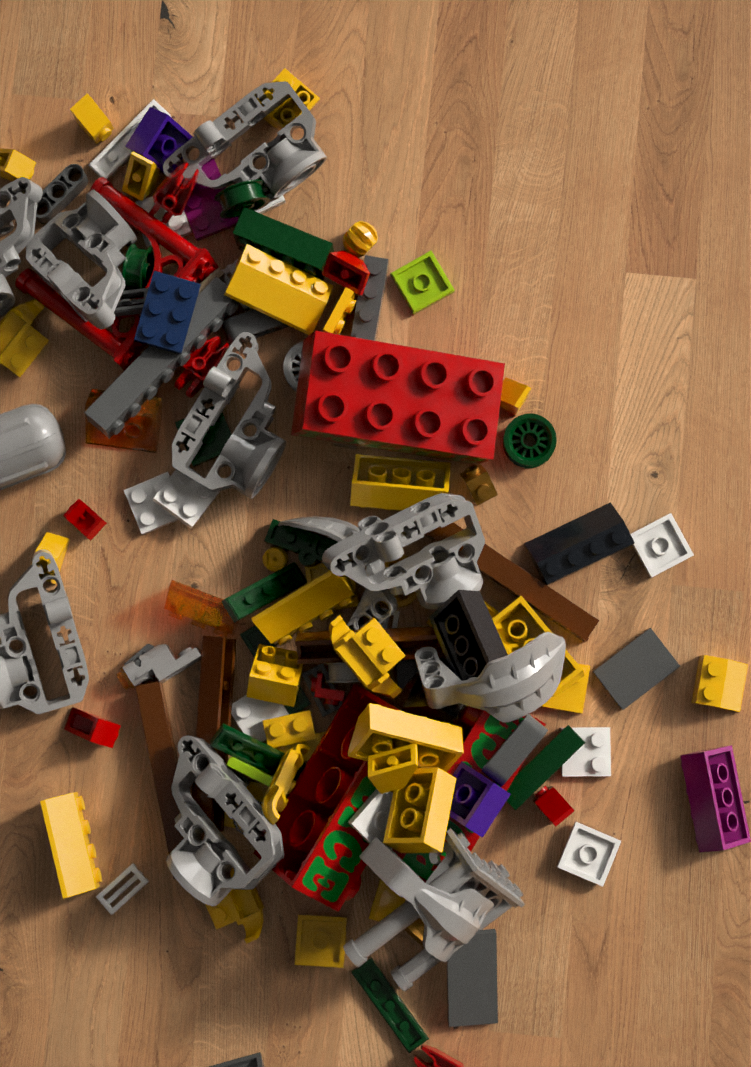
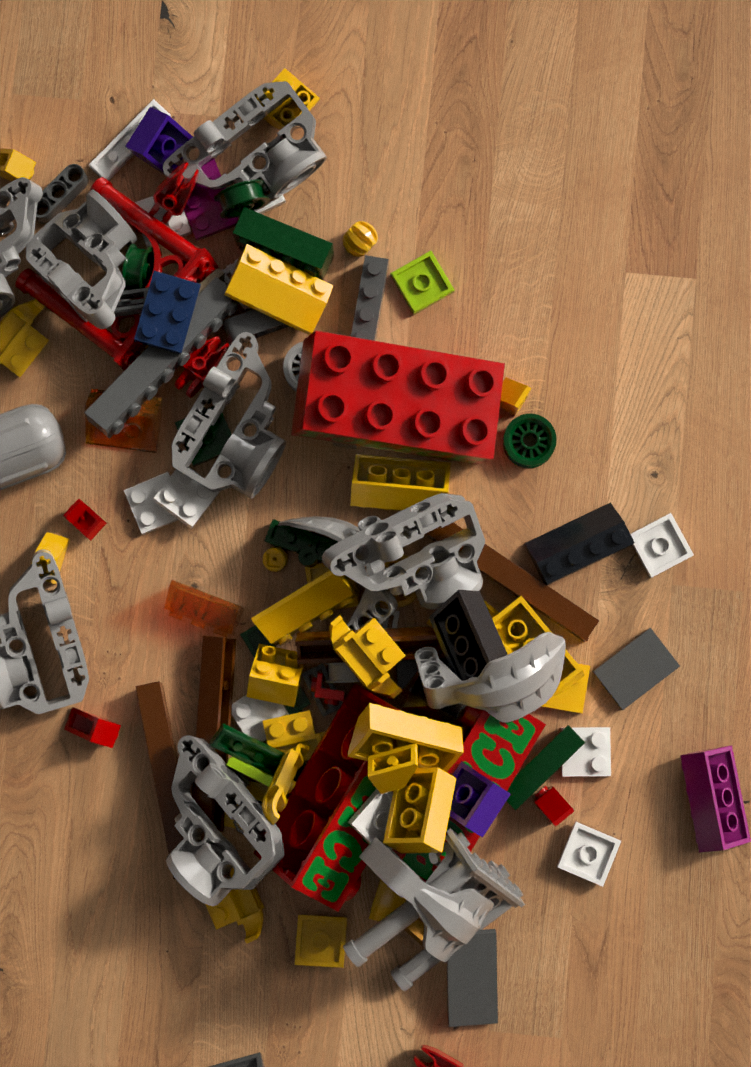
yellow slope [40,792,102,899] -> none
yellow slope [70,93,114,144] -> none
white tile [96,863,149,915] -> none
light grey plate [116,644,202,690] -> none
yellow slope [122,152,160,201] -> none
dark green tile [221,562,307,623] -> none
red slope [322,251,370,295] -> none
yellow plate [323,287,356,334] -> none
dark green tile [351,957,429,1053] -> none
pearl gold bracket [460,464,498,506] -> none
dark grey beam [481,713,548,787] -> none
yellow slope [691,655,748,712] -> none

